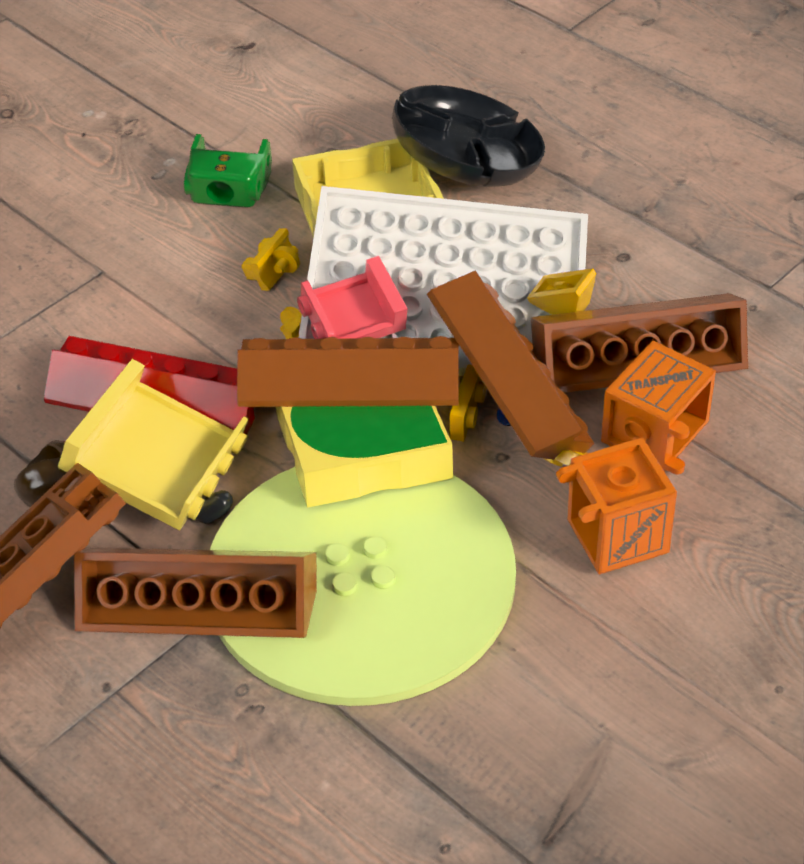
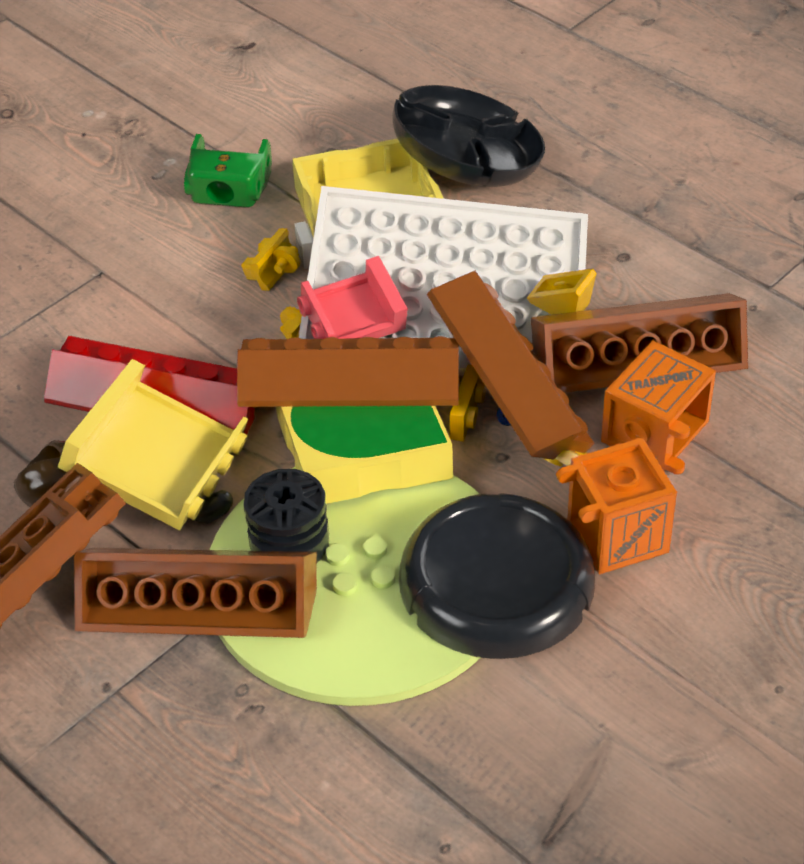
none -> black wheel [243,469,329,563]
none -> white tile [294,221,314,269]
none -> black piece [399,493,595,659]

